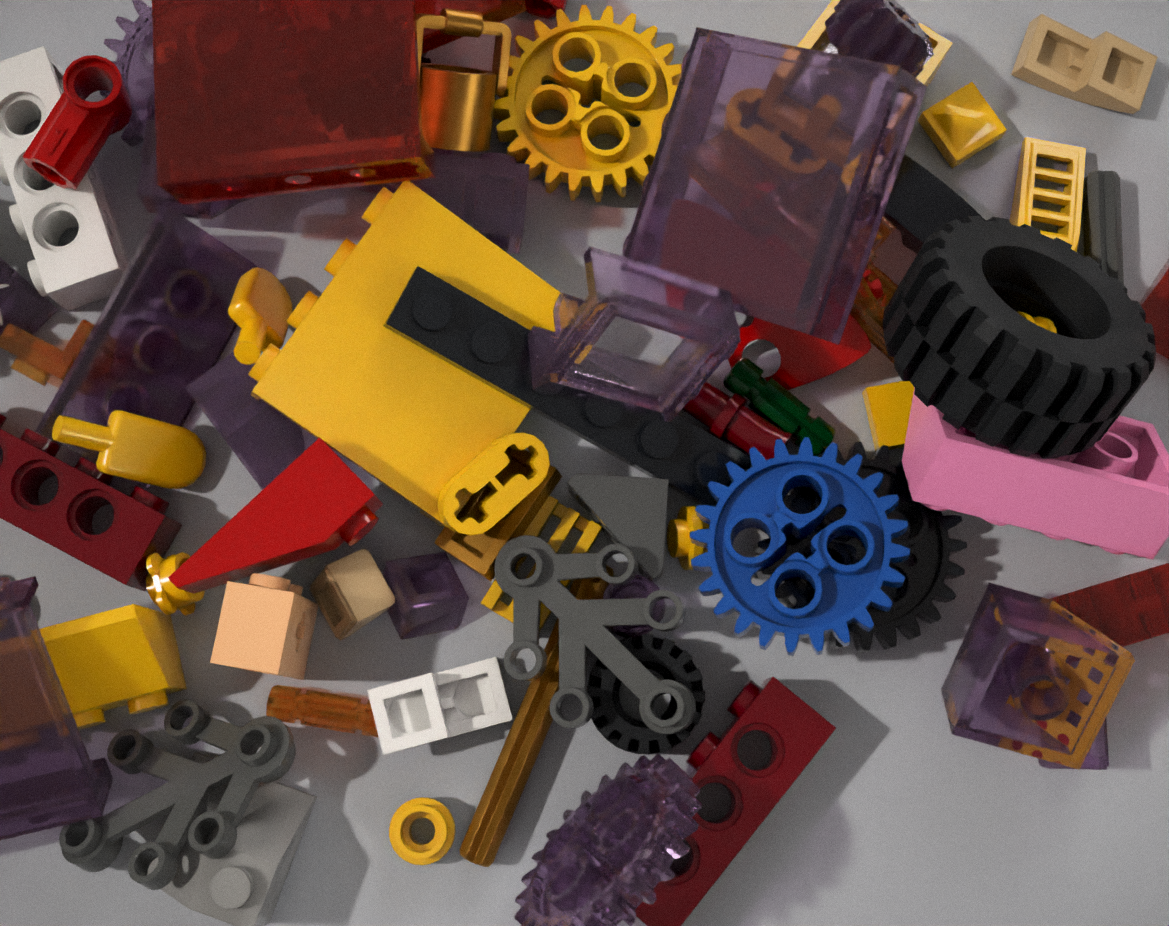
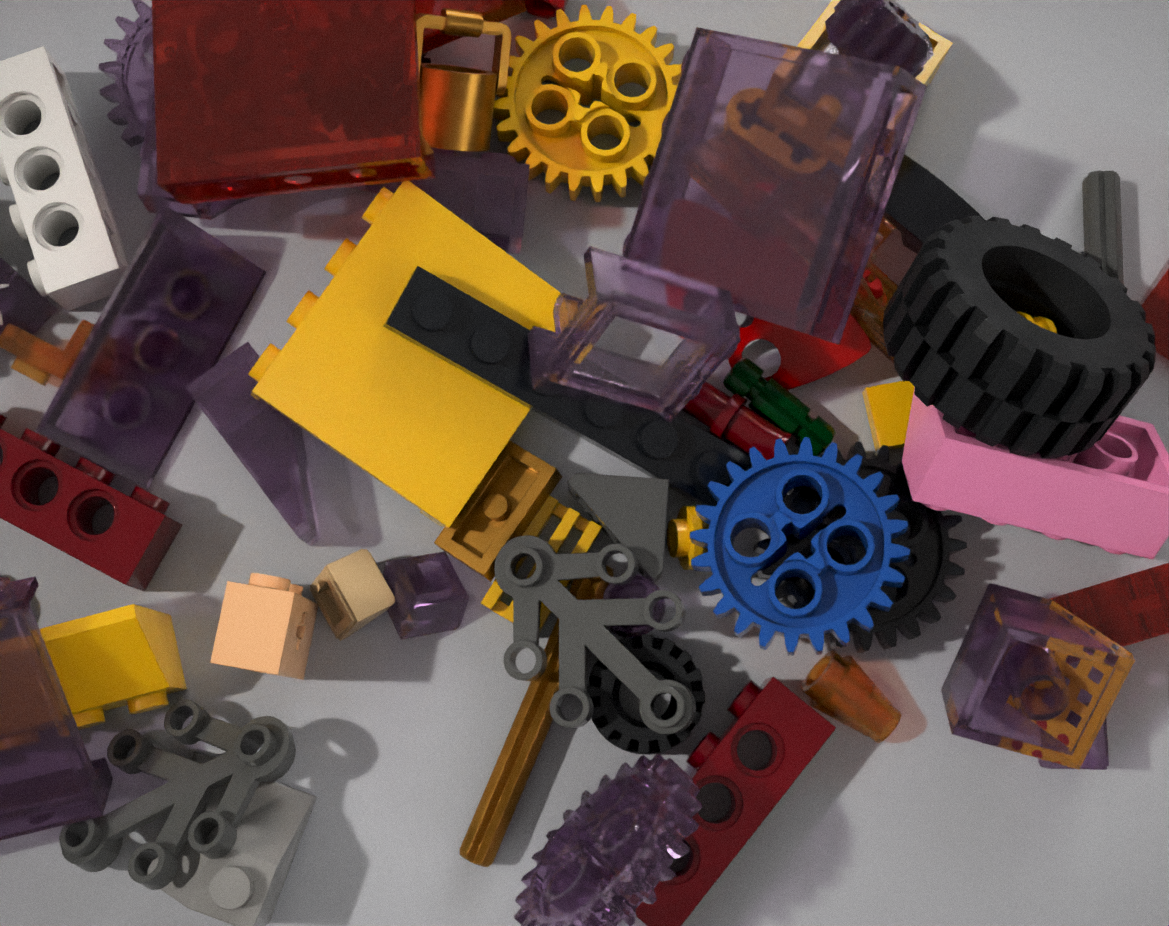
red piece [22,55,132,190] -> none
yellow piece [52,410,207,489] -> none
yellow plate [146,552,205,616] -> none
red slope [168,437,383,594] -> none
yellow piece [228,267,293,365] -> none
clear orange axle [266,685,379,738] -> none
white slope [367,657,513,755] -> none
yellow plate [389,797,456,865] -> none
yellow beam [437,432,550,536] -> none
yellow tile [918,82,1007,169] -> none
yellow slope [1009,137,1086,252] -> none
tan slope [1011,14,1158,114] -> none
none -> clear orange cone [801,650,901,743]

